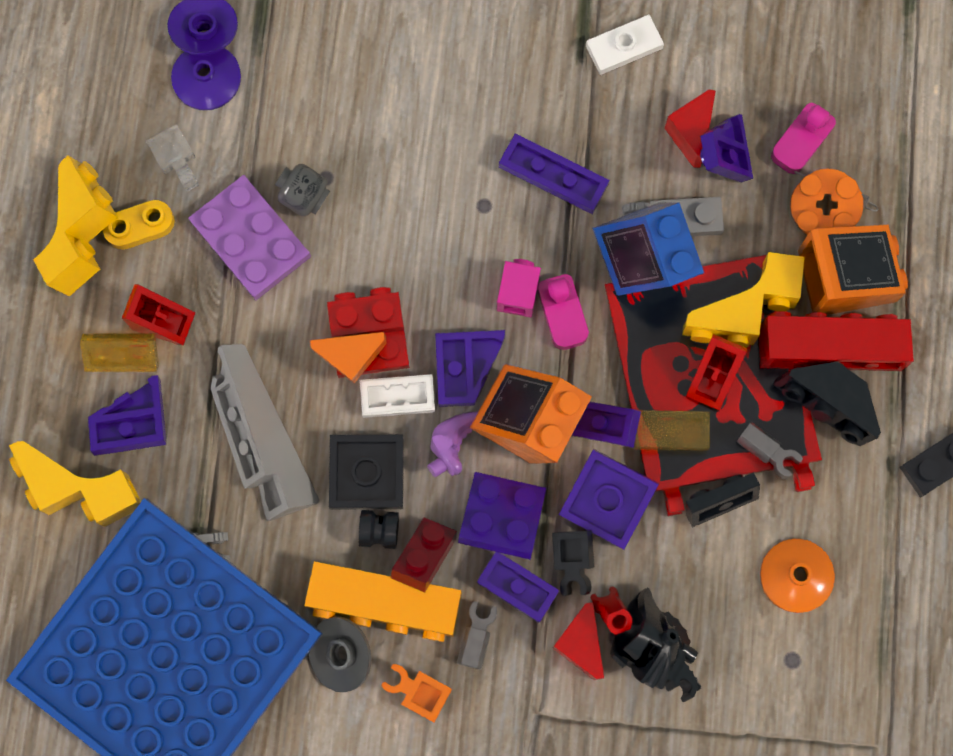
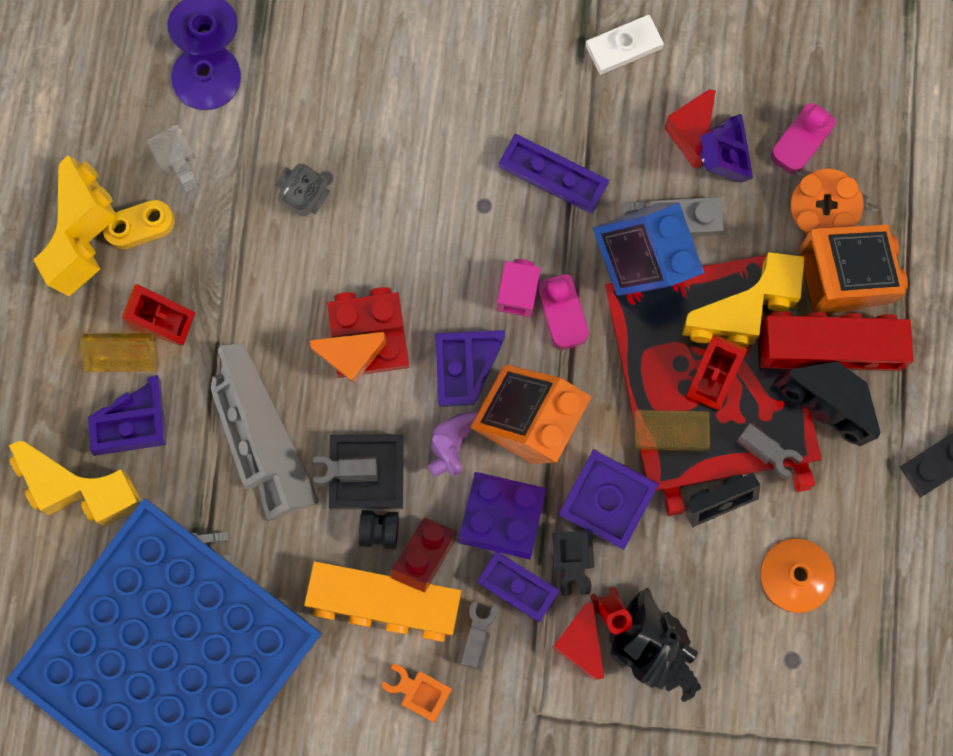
medium lavender plate [188,175,311,301] -> none
dark grey dish [309,617,371,693] -> none
white plate [360,374,435,418] -> none
dark purple plate [572,402,641,448] -> none
none -> flat silver bar [313,456,378,486]

